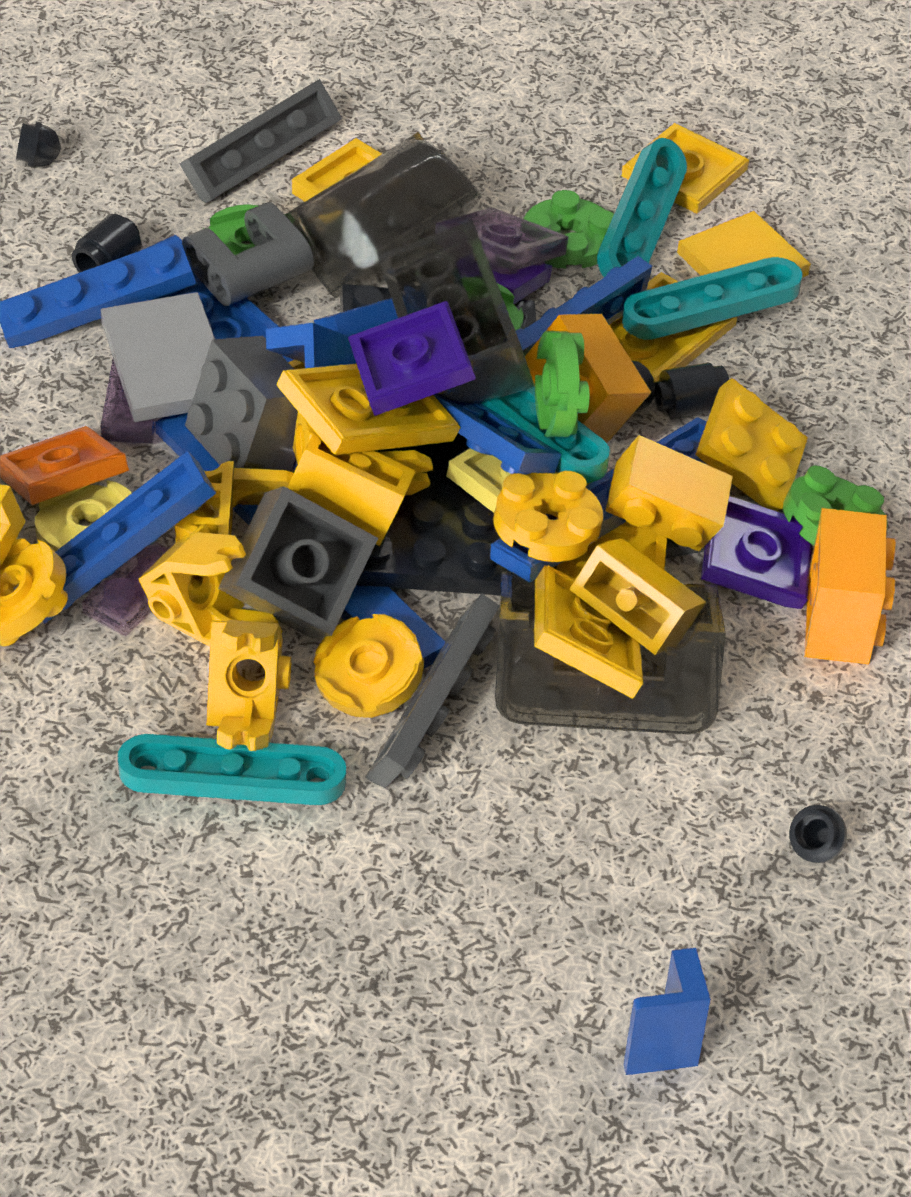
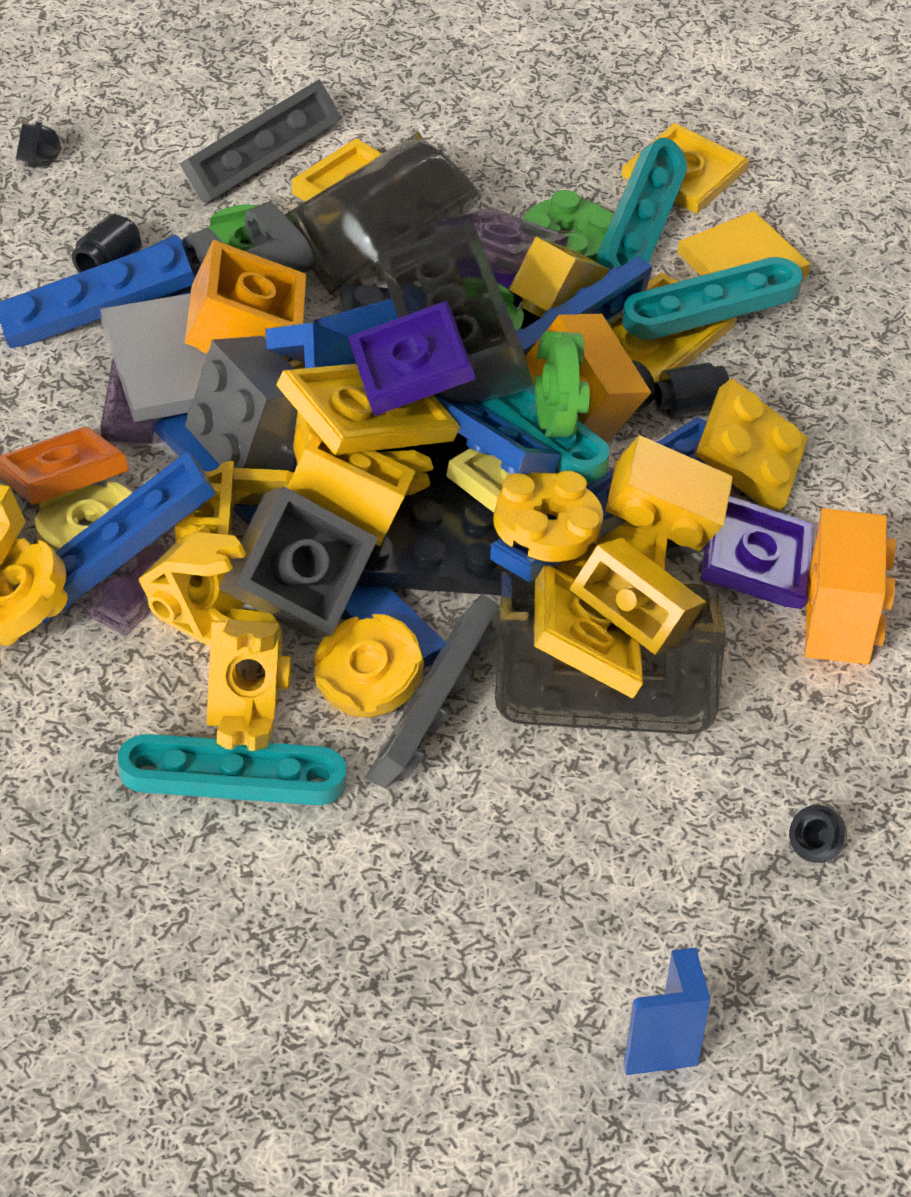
bright green plate [783,466,888,545] -> none
none -> light orange brick [185,240,306,361]
none -> yellow brick [509,237,610,317]

